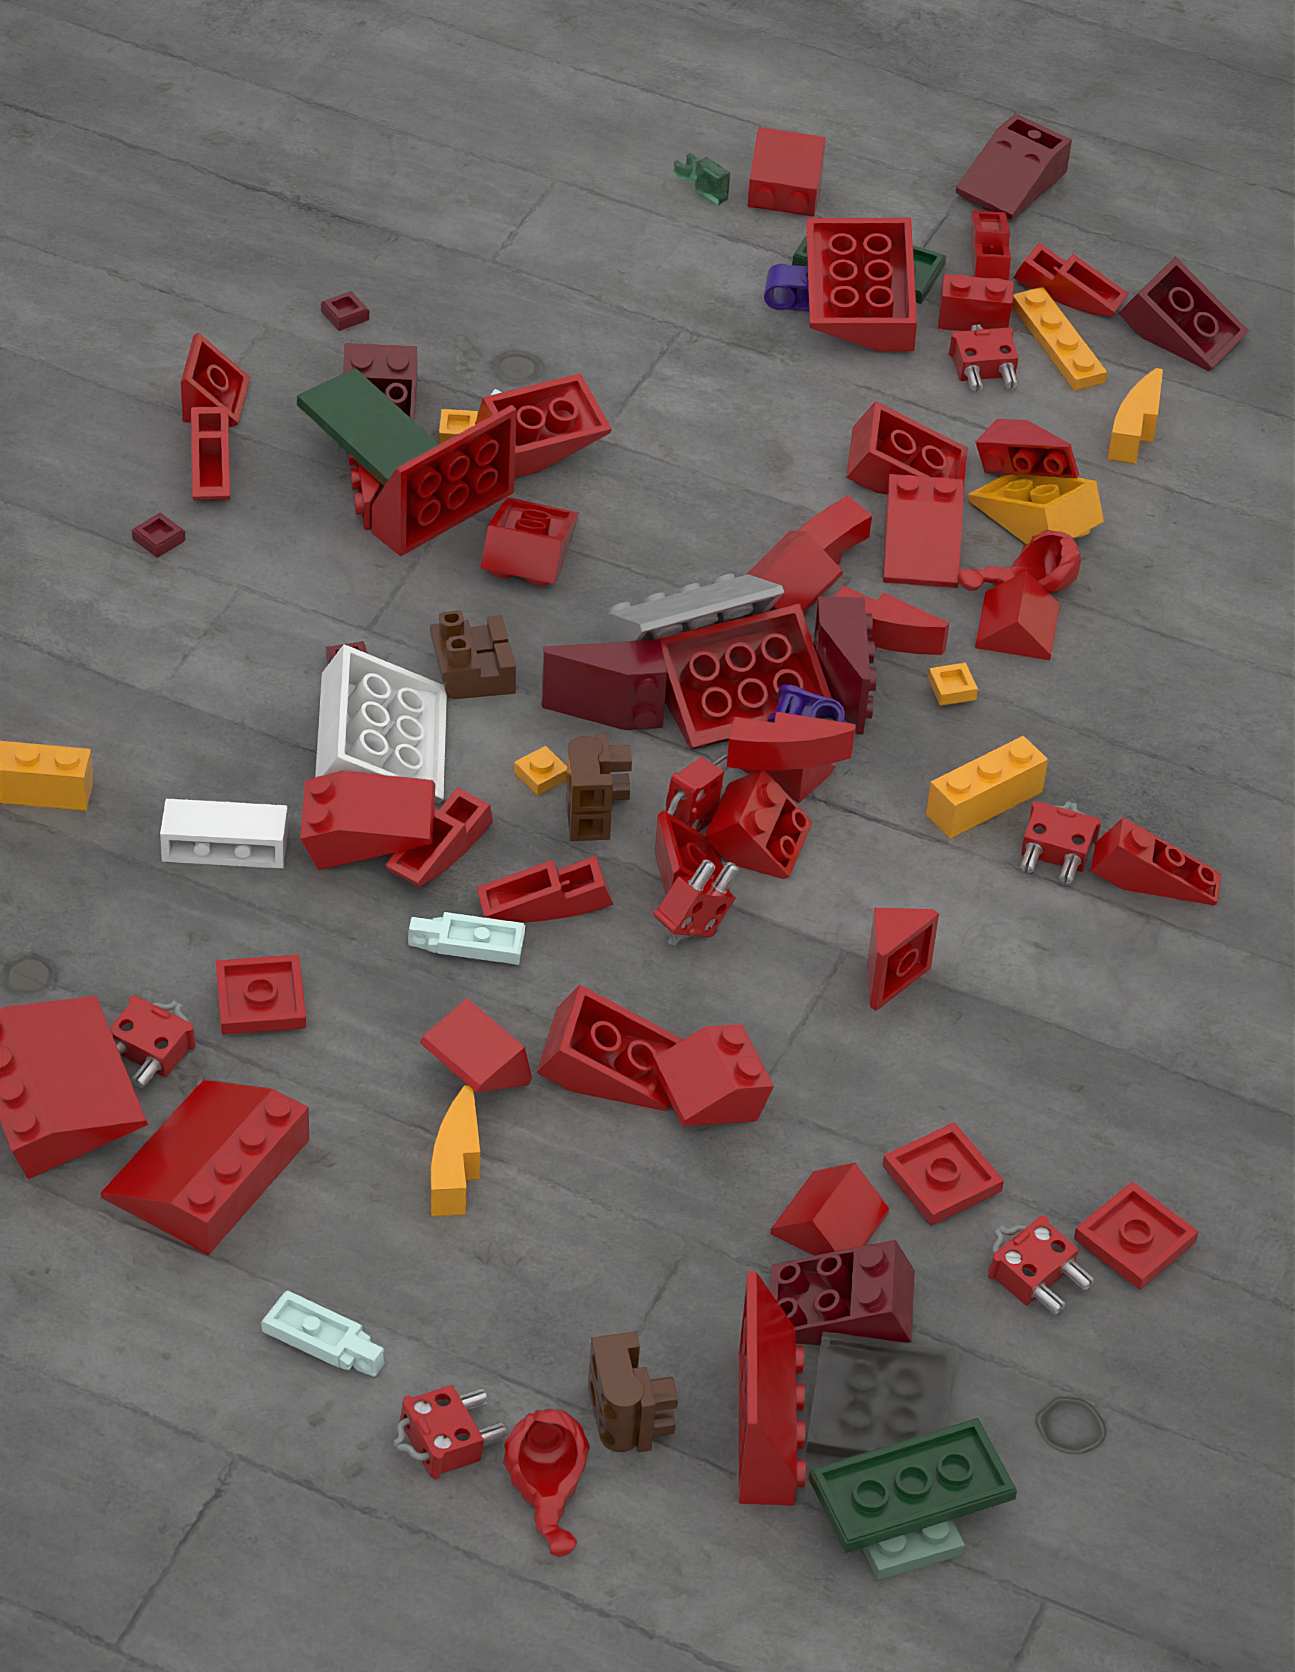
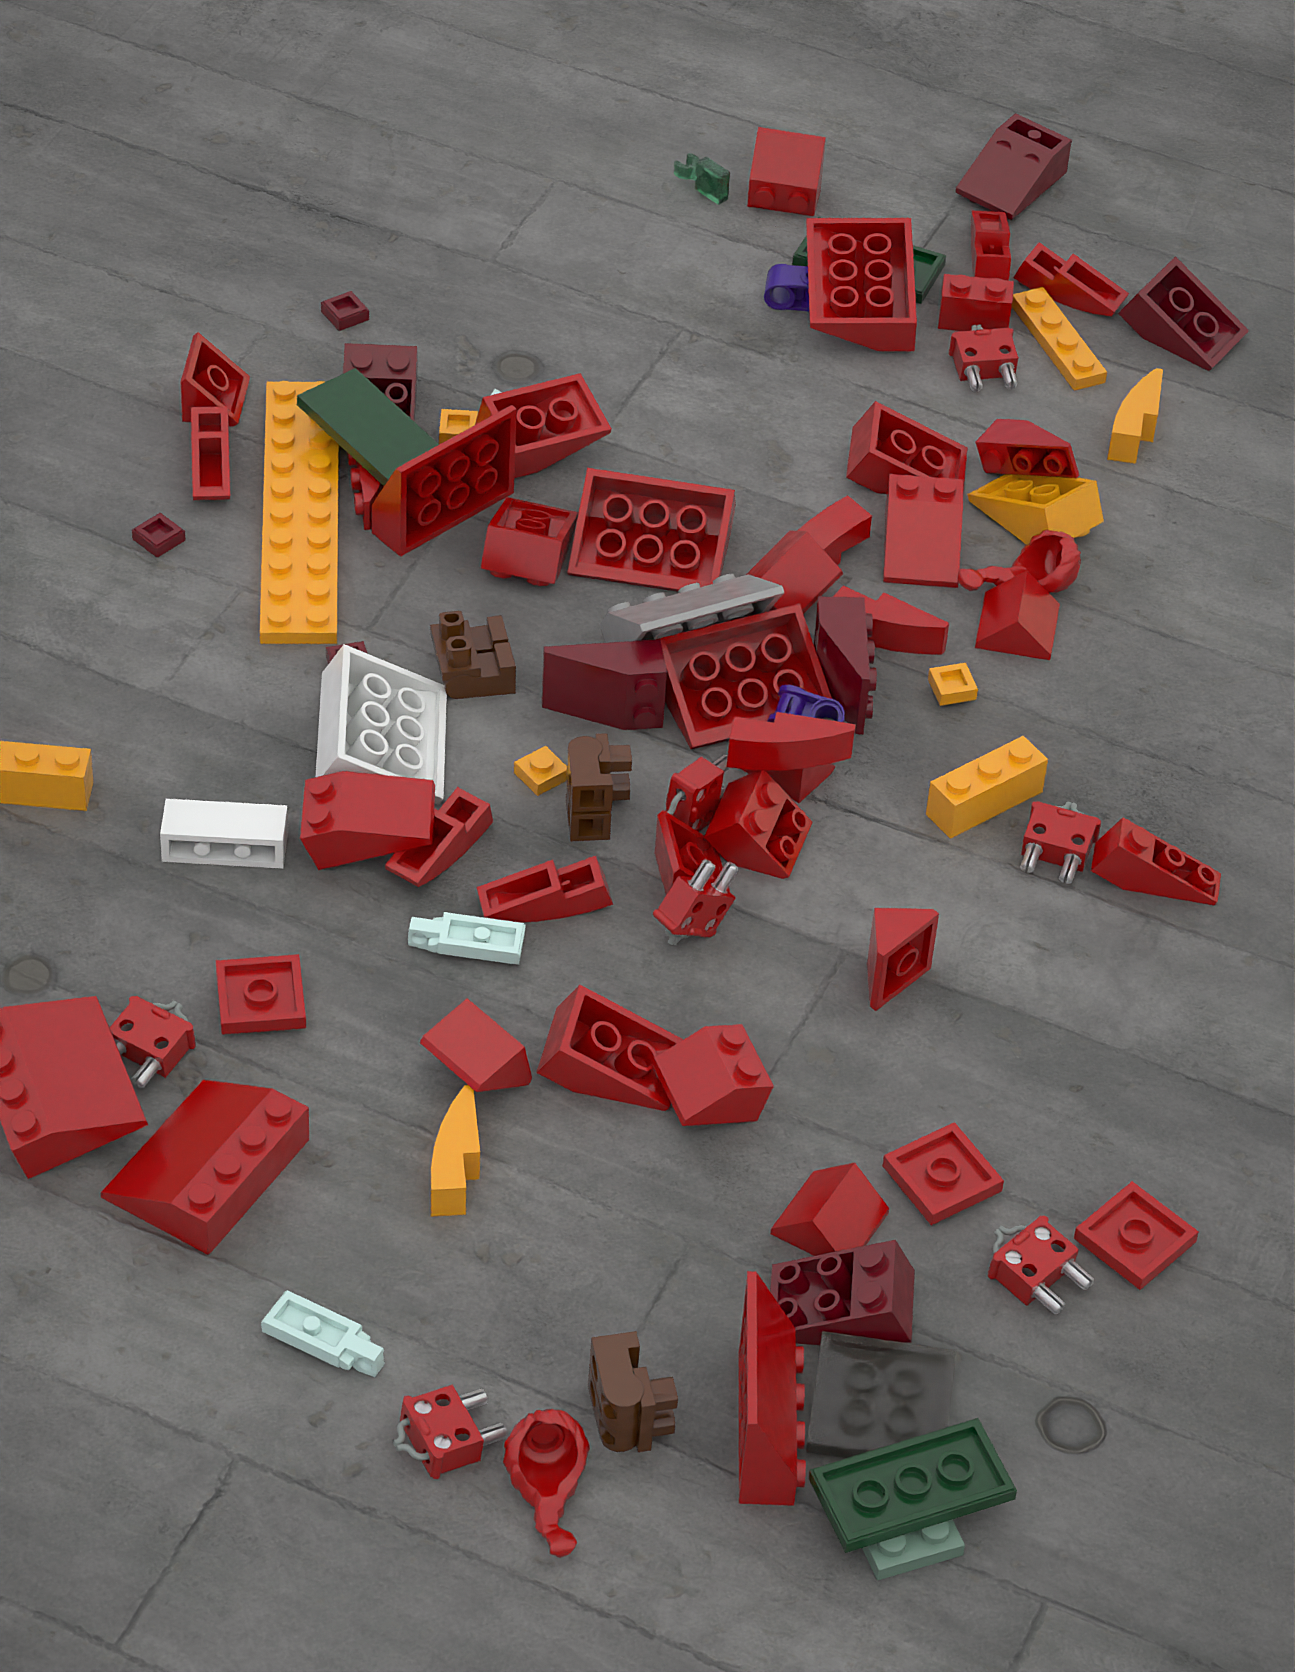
none -> light orange plate [260,381,339,644]
none -> red slope [567,468,736,592]

